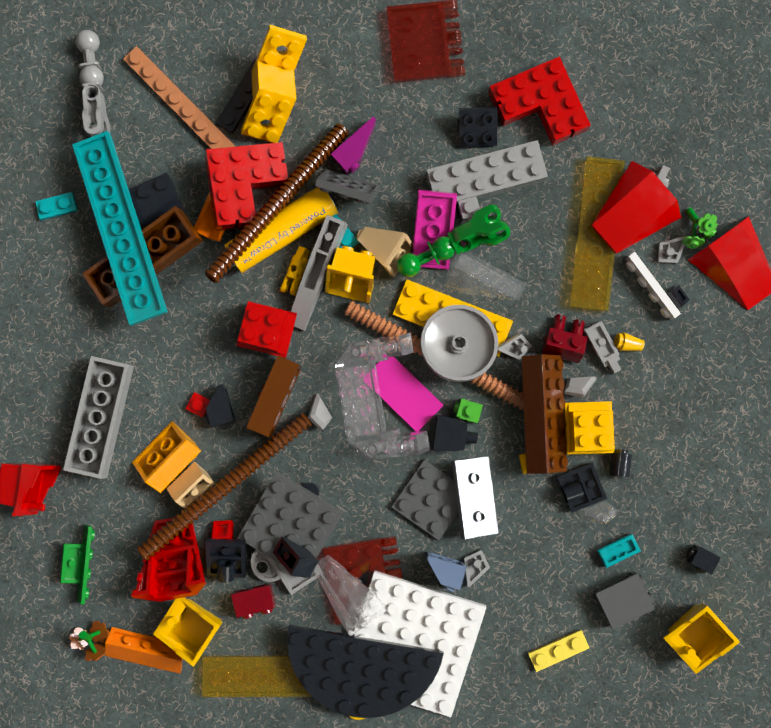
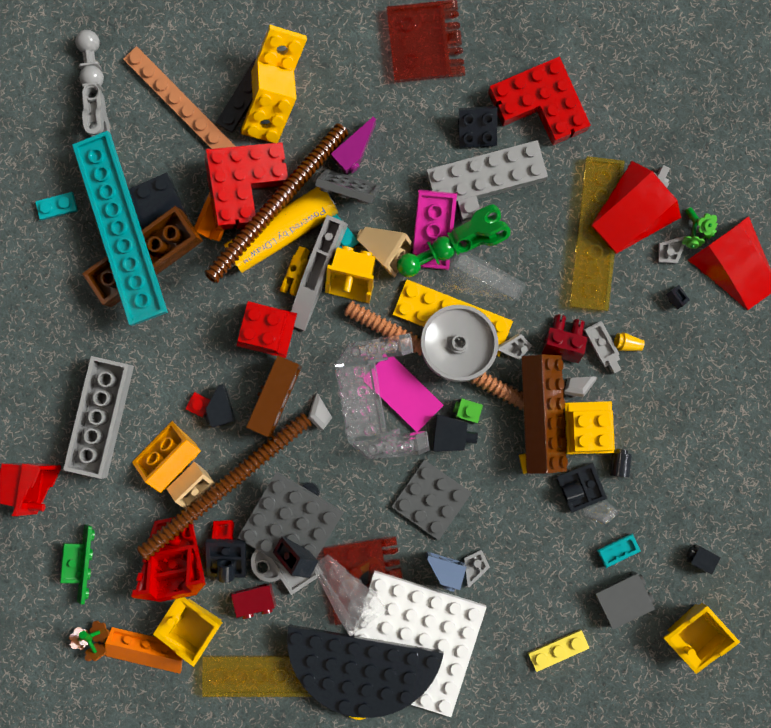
plate [452,456,498,539] -> none
white plate [625,252,681,320] -> none

